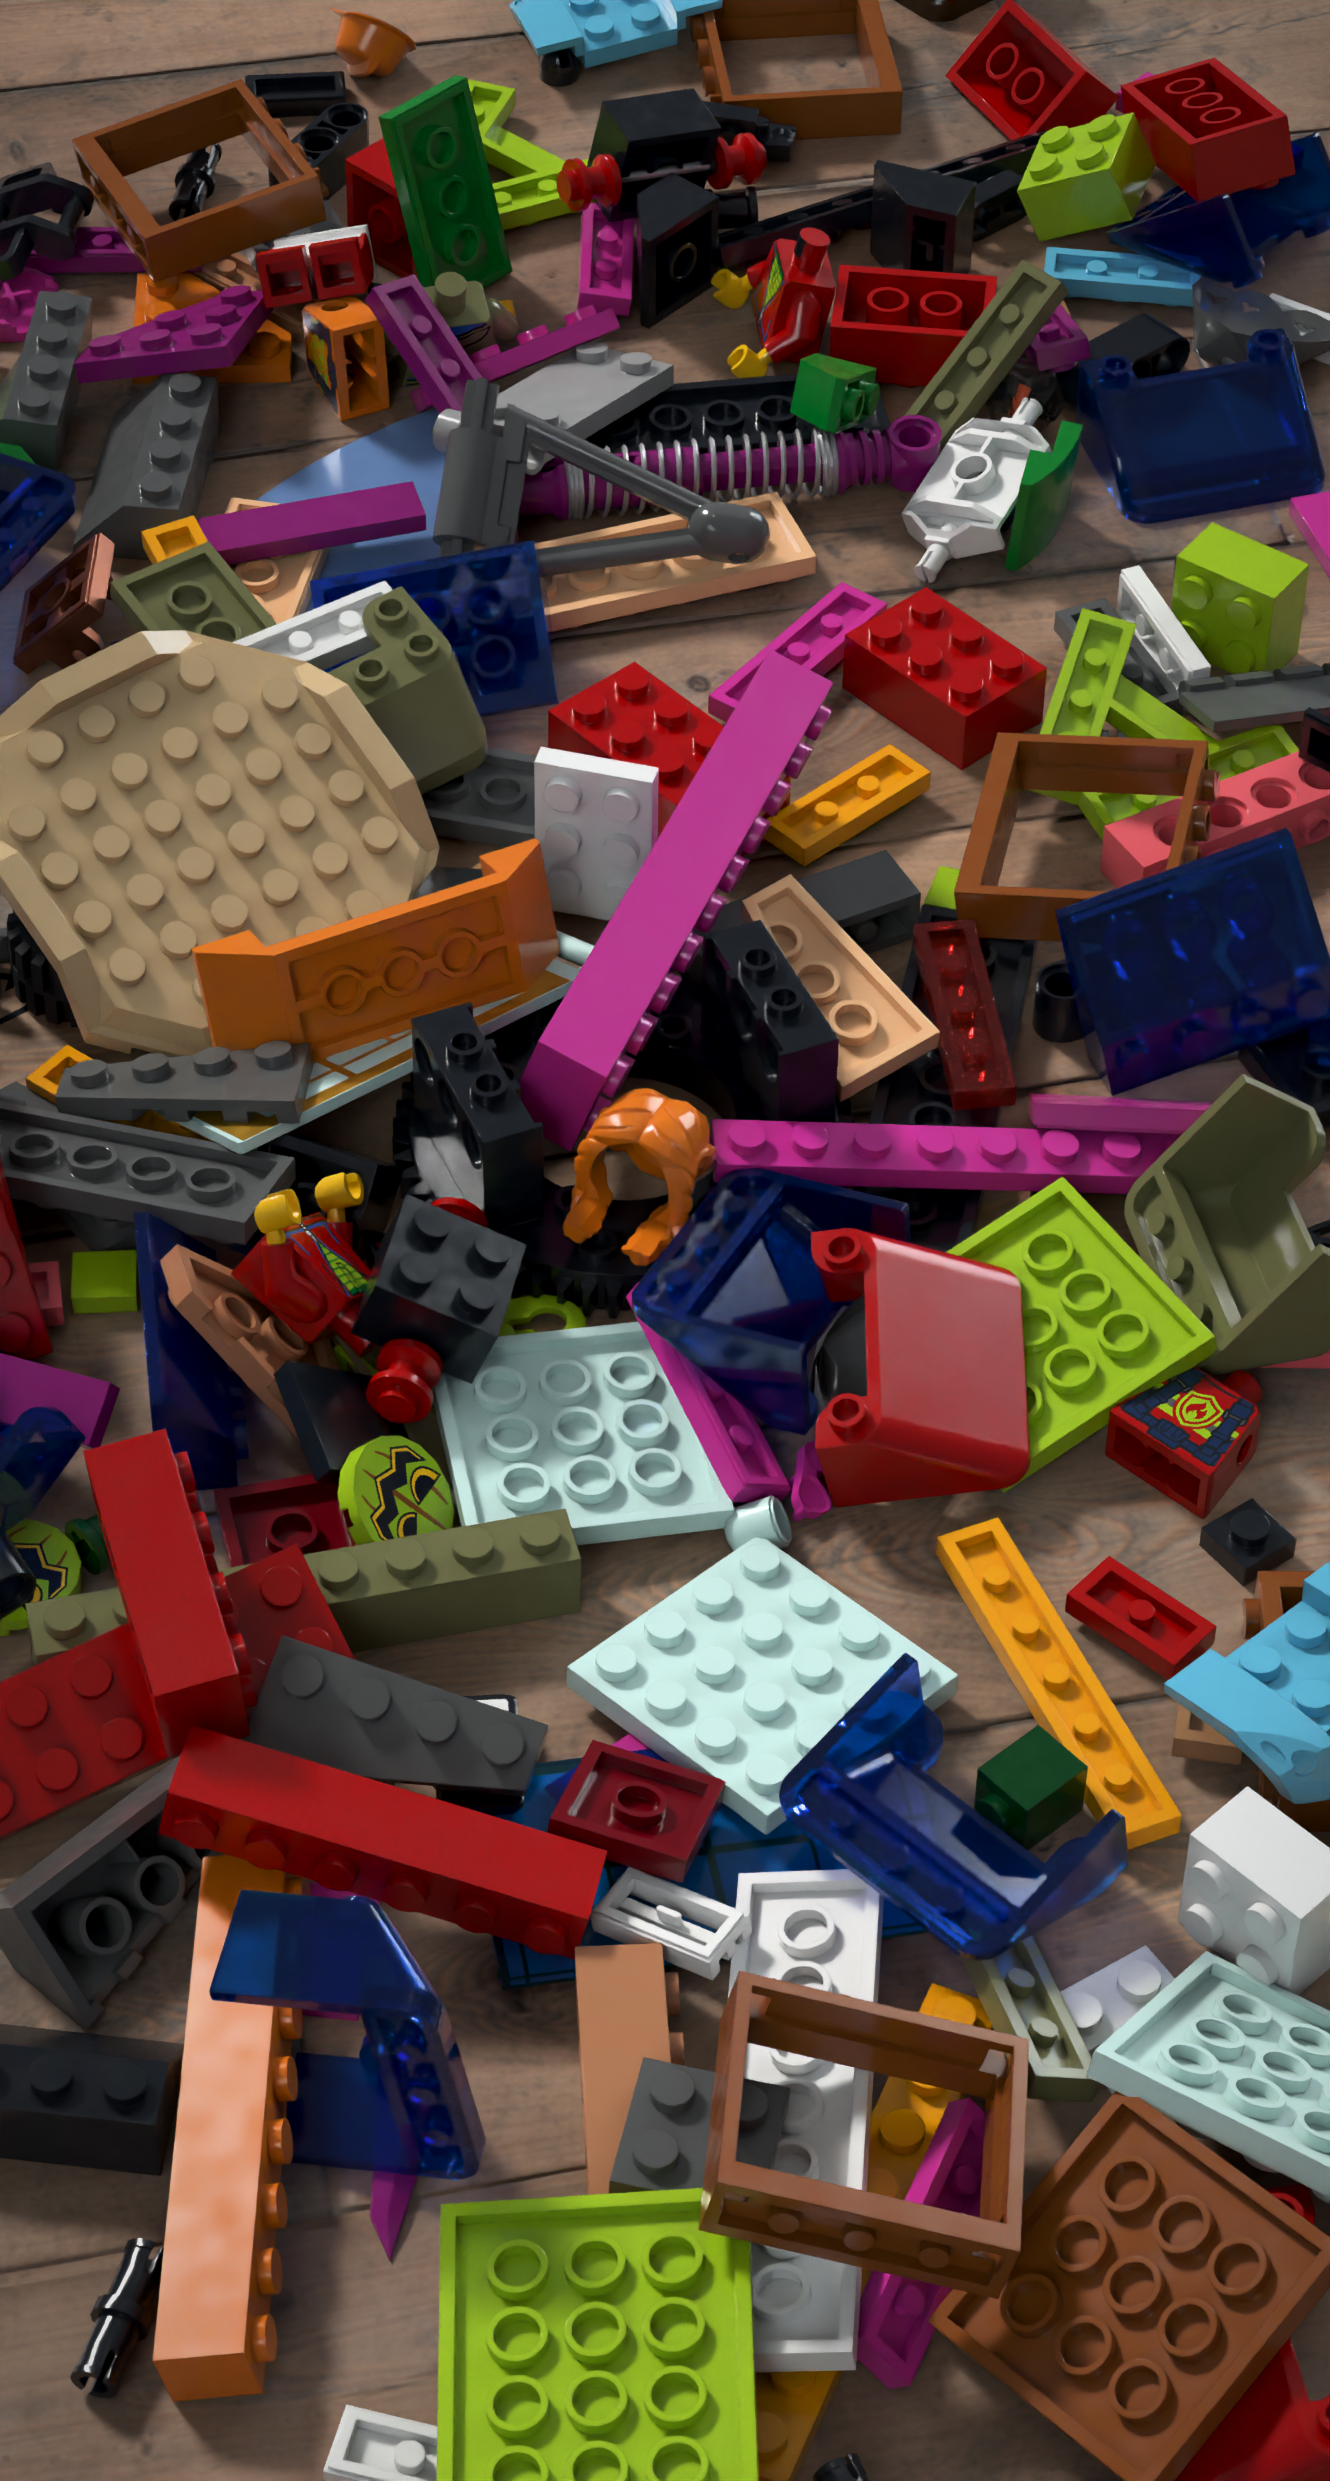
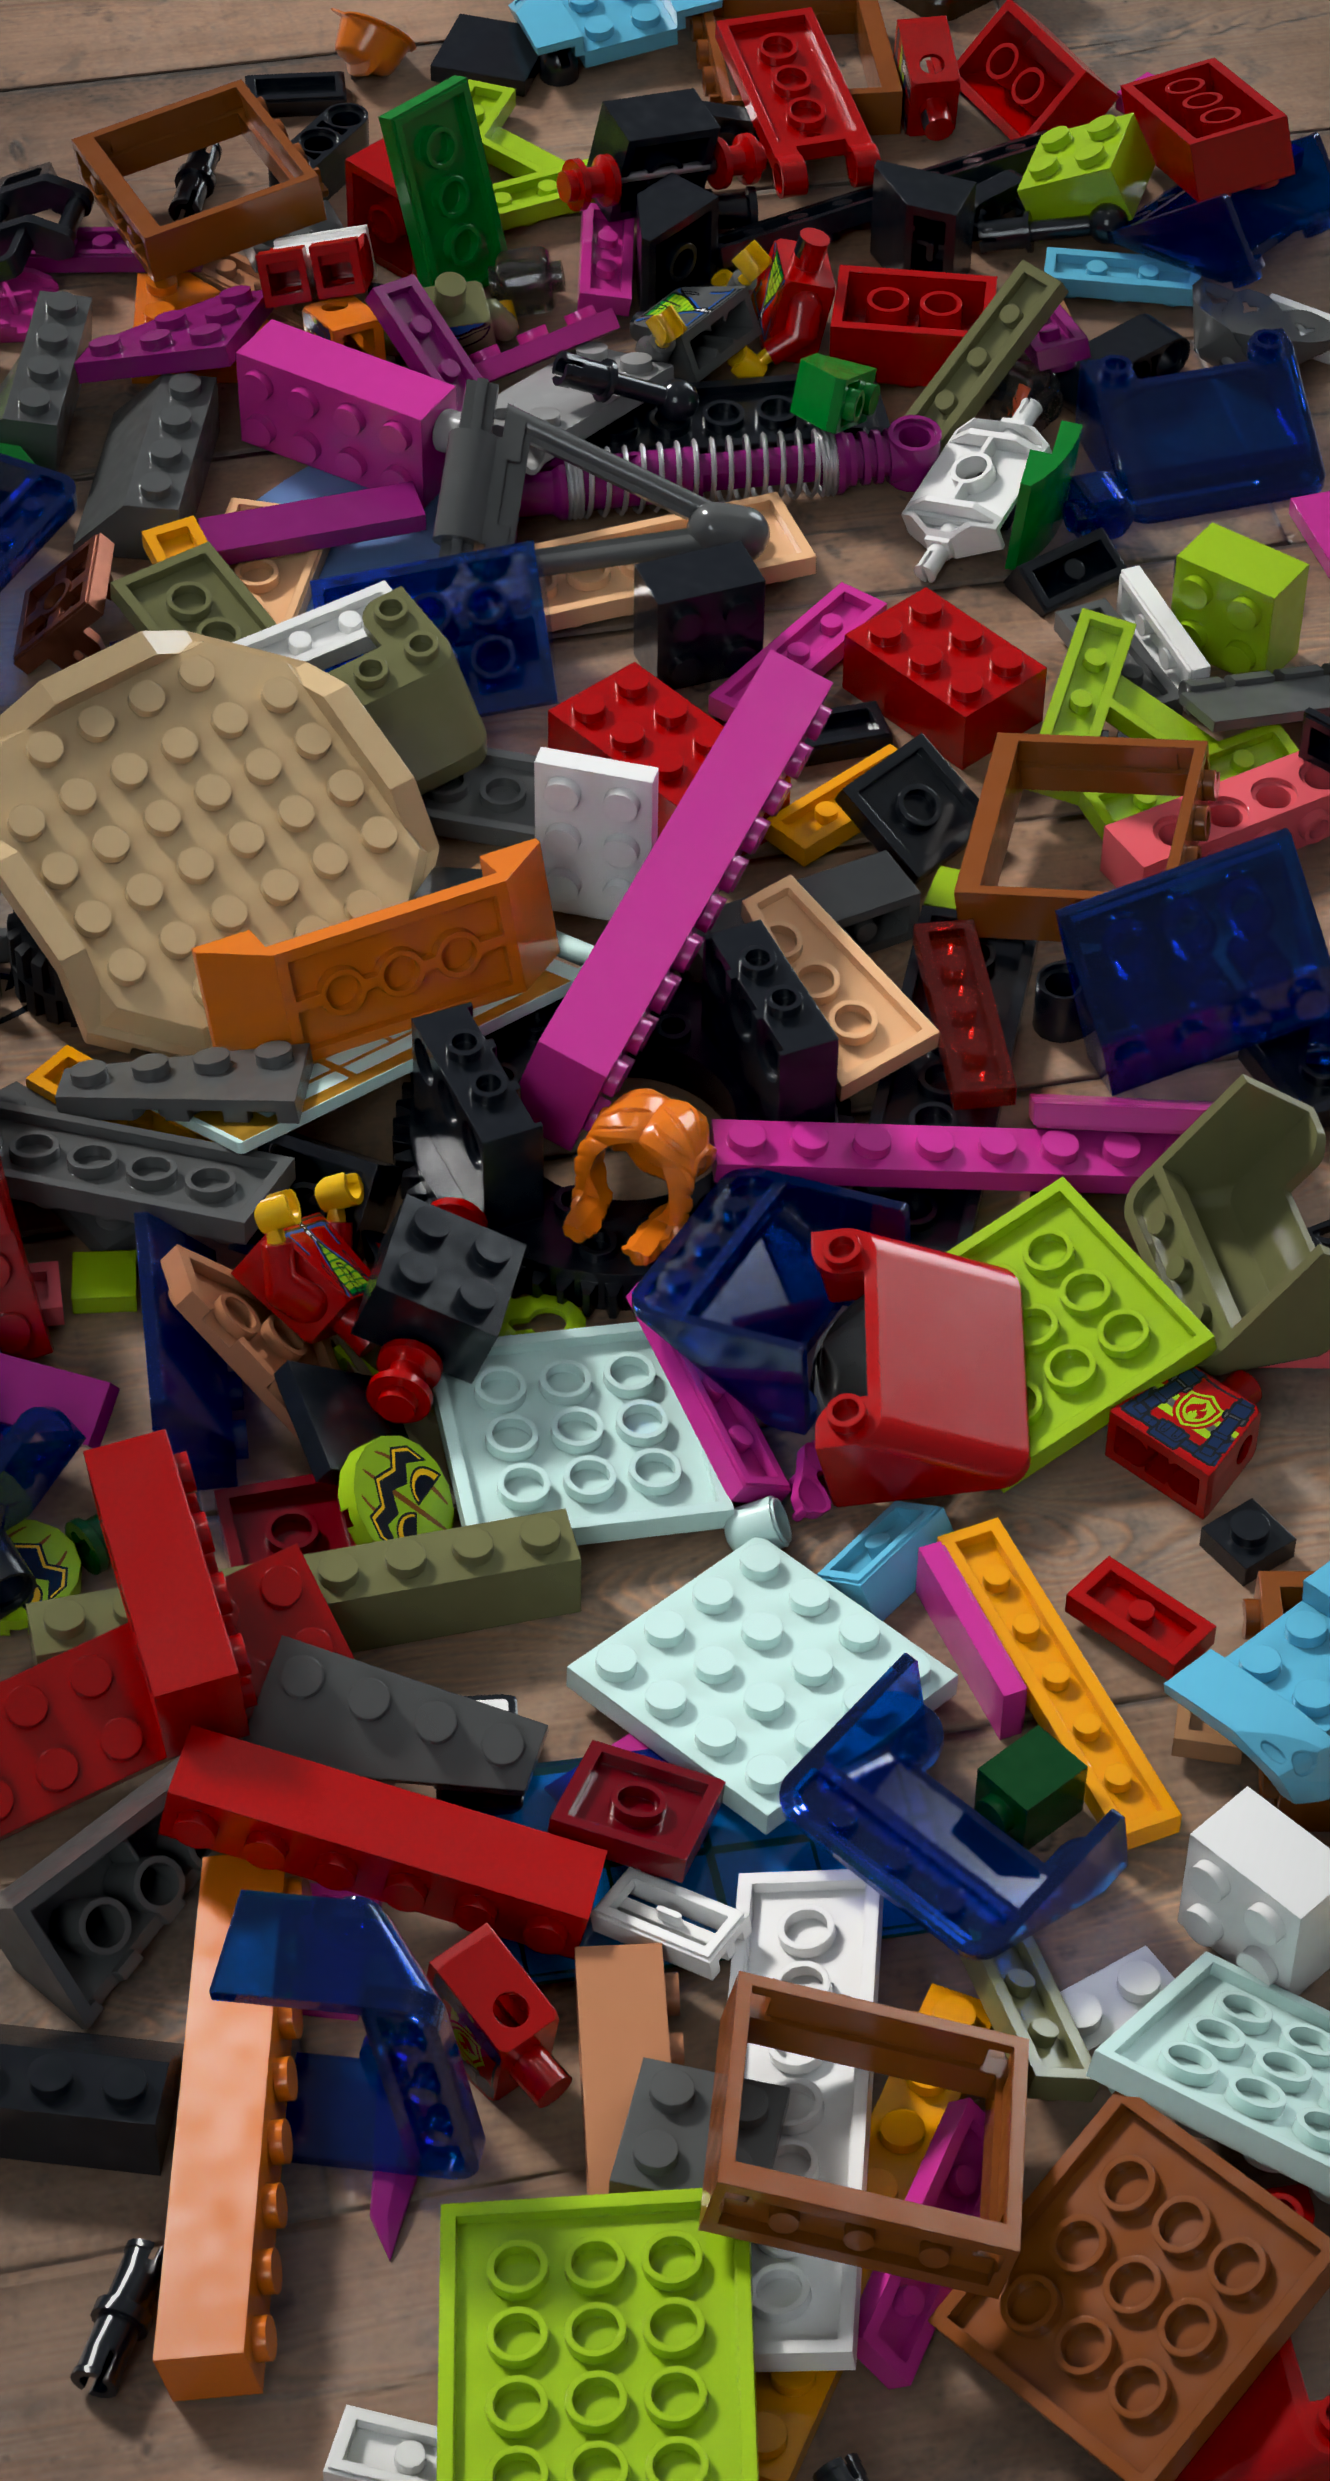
none -> dark pink brick [236,319,457,509]
none -> red torso [418,1923,572,2108]
none -> black tile [430,14,541,97]
none -> clear smoke head [488,245,566,317]
none -> black pin [552,351,699,422]
none -> dark grey torso [630,240,772,382]
none -> black brick [633,540,766,690]
none -> red hinge [715,7,881,199]
none -> black tile [804,701,893,767]
none -> medium azure slope [816,1501,954,1621]
none -> black plate [834,733,979,885]
none -> red torso [893,15,961,141]
none -> dark pink tile [915,1541,1028,1740]
none -> black pin [978,203,1129,254]
none -> black slope [1003,527,1127,617]
none -> clear blue plate [1062,471,1136,540]

